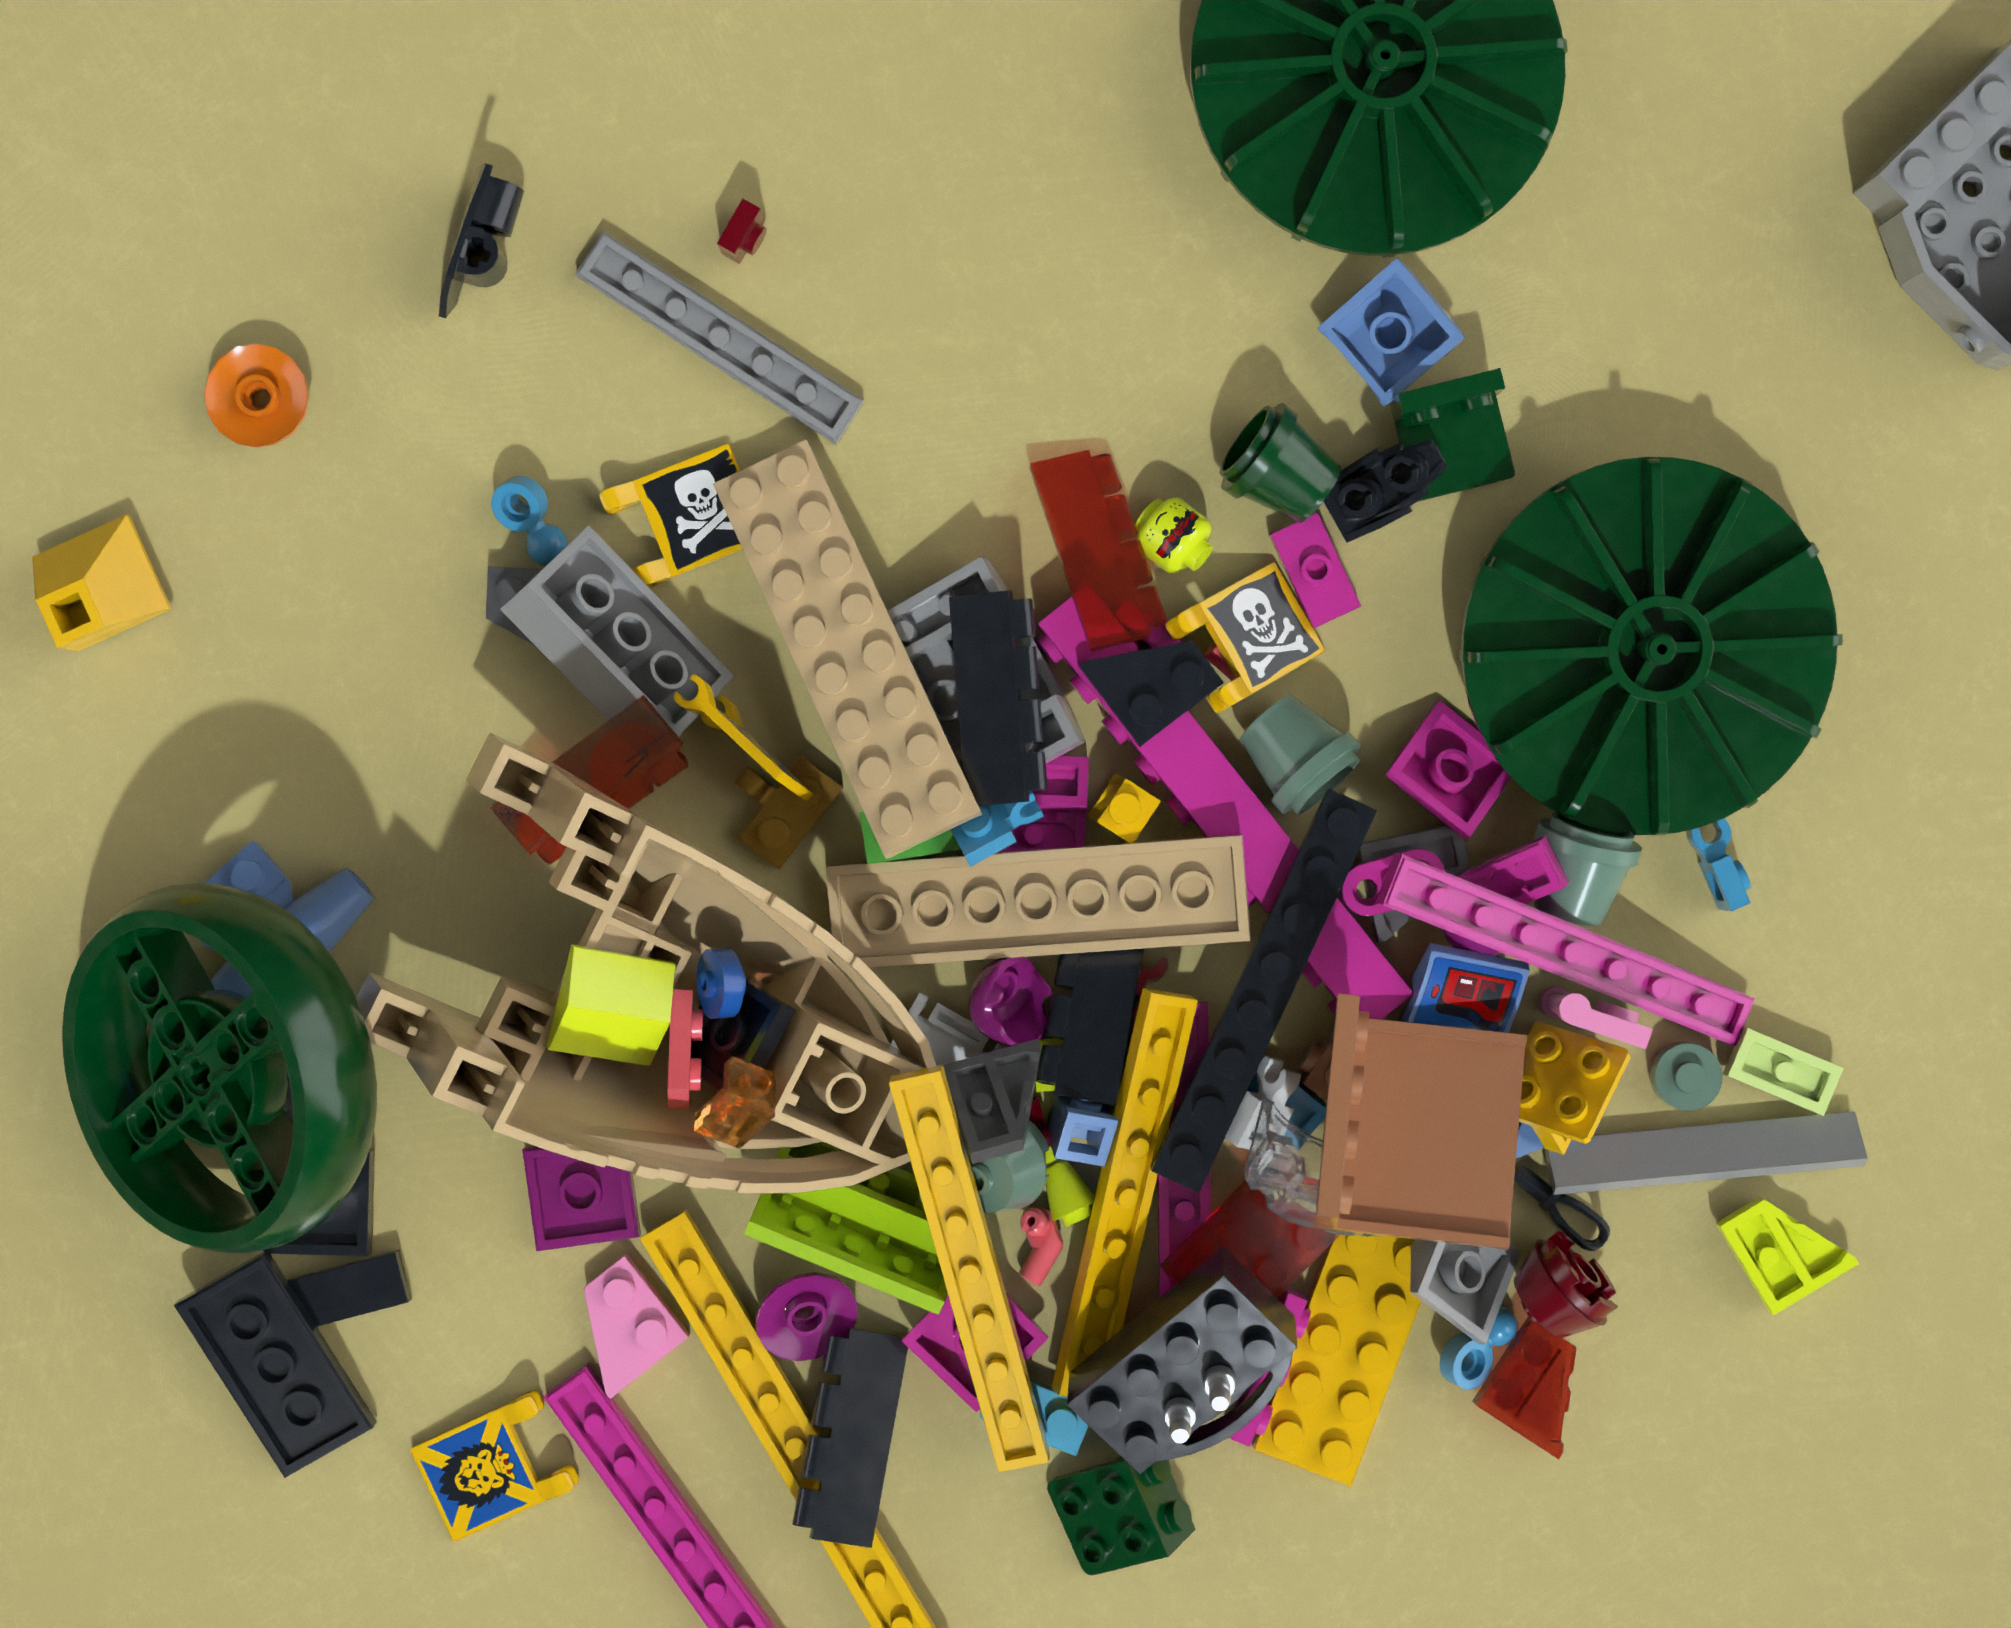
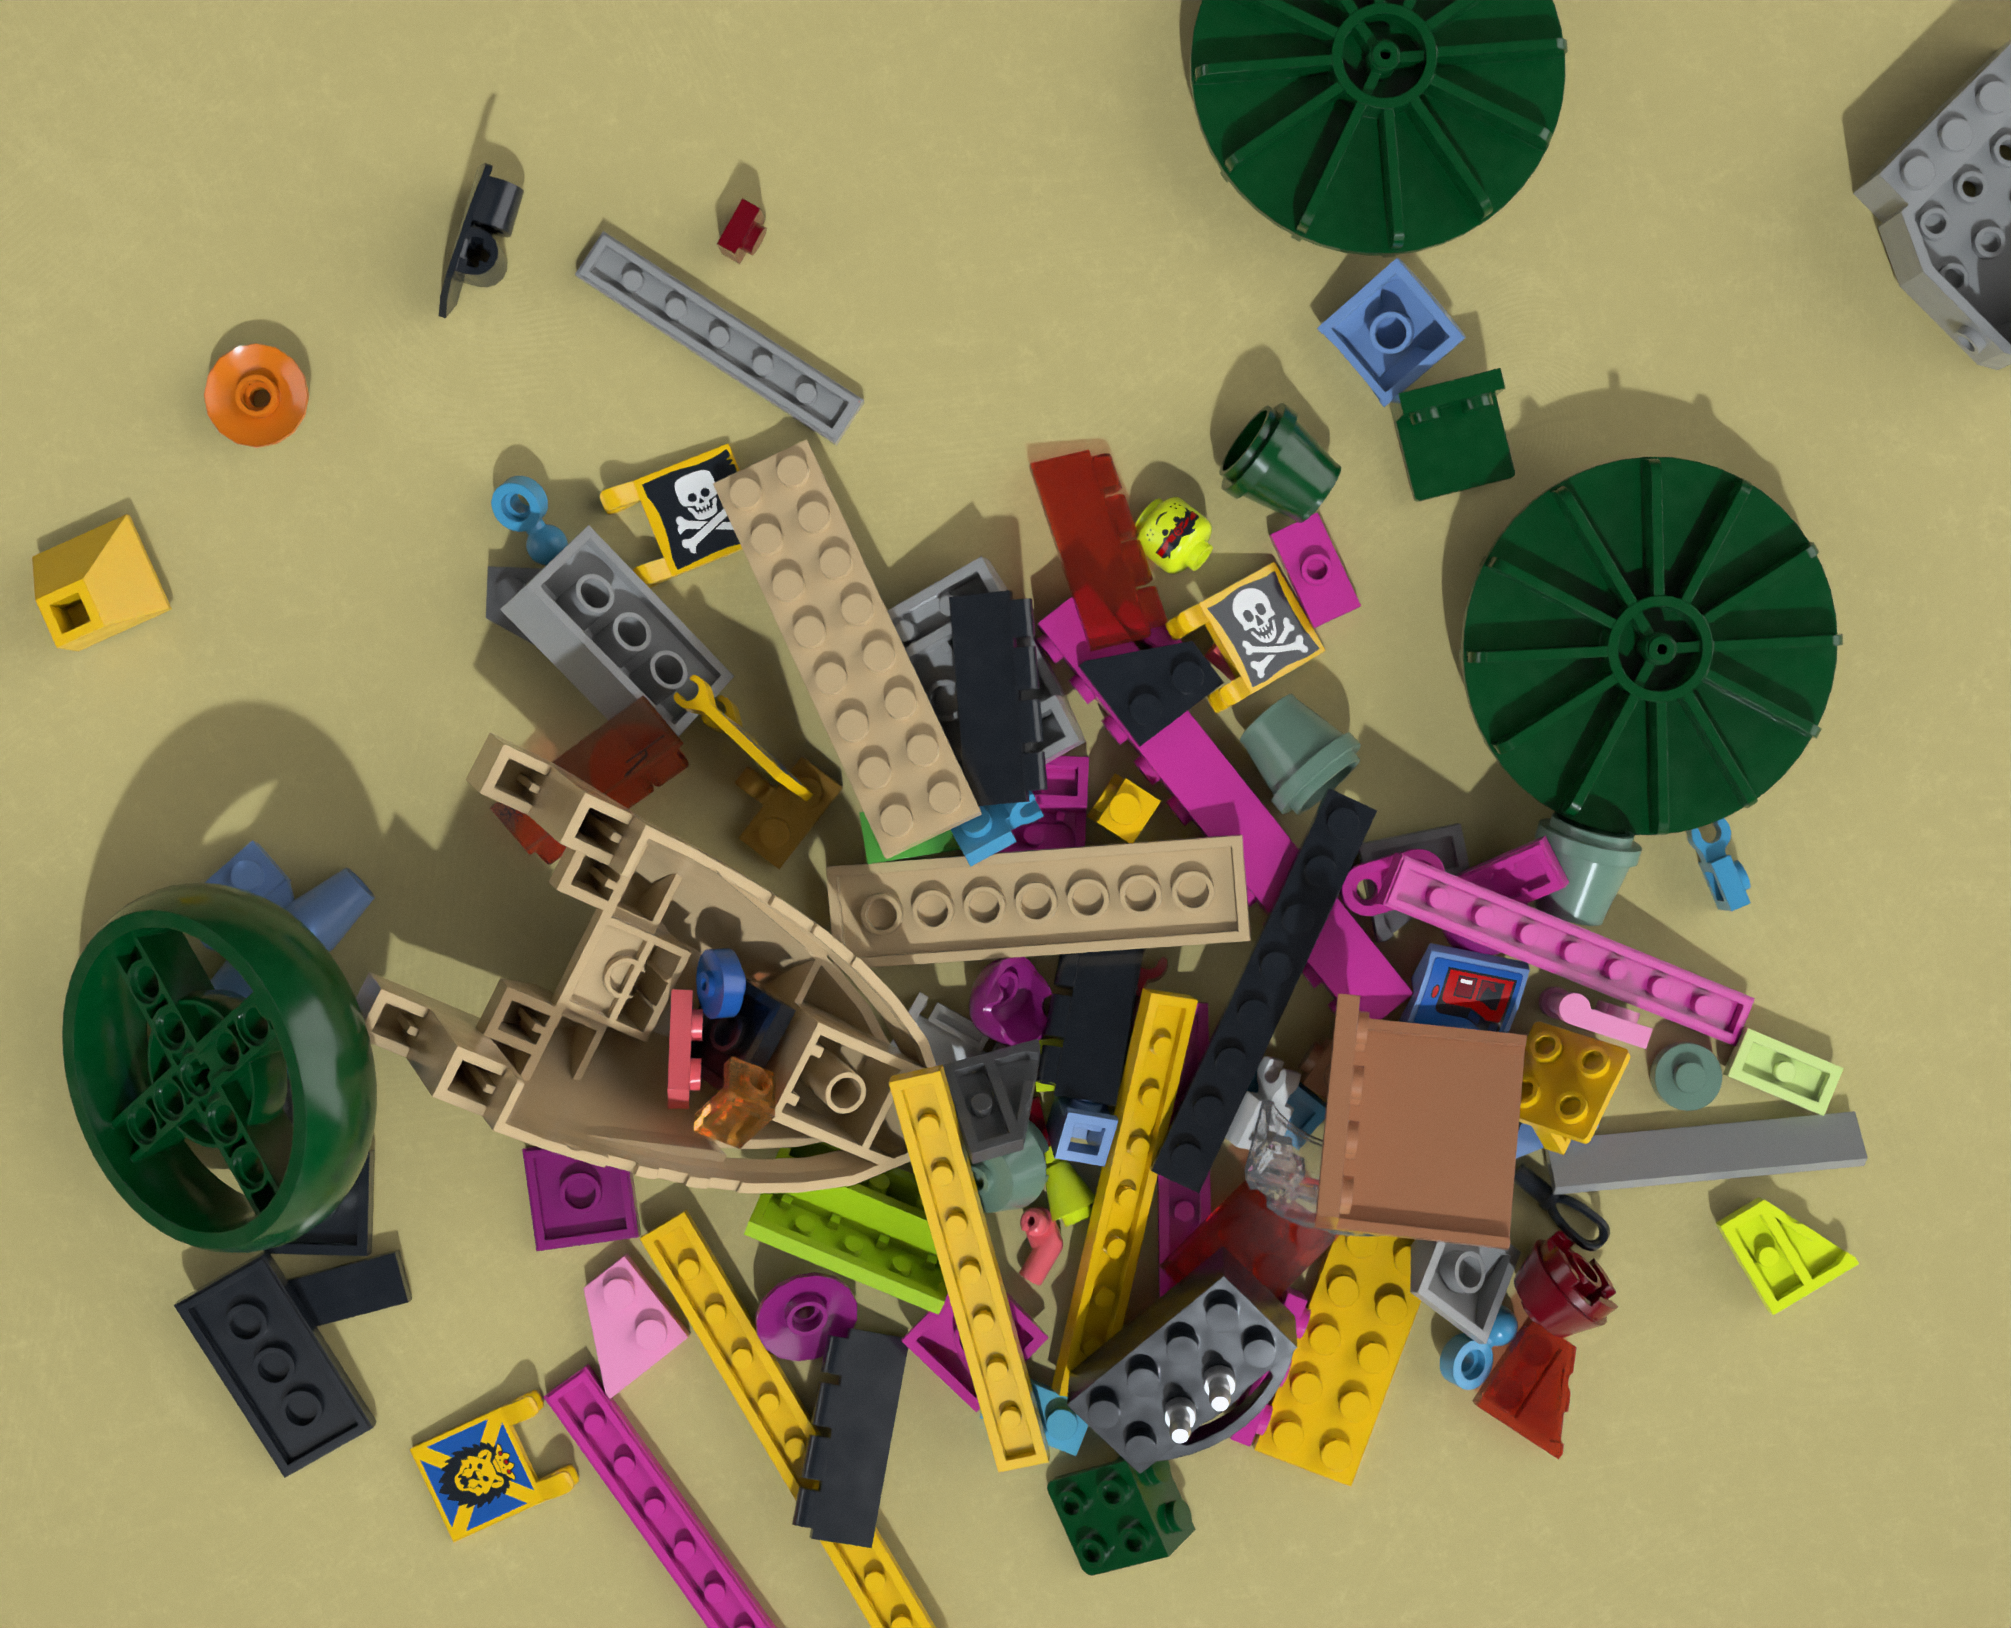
neon yellow slope [546,944,675,1066] -> none
black connector [1324,440,1448,543] -> none
dark pink slope [1385,700,1511,840] -> none

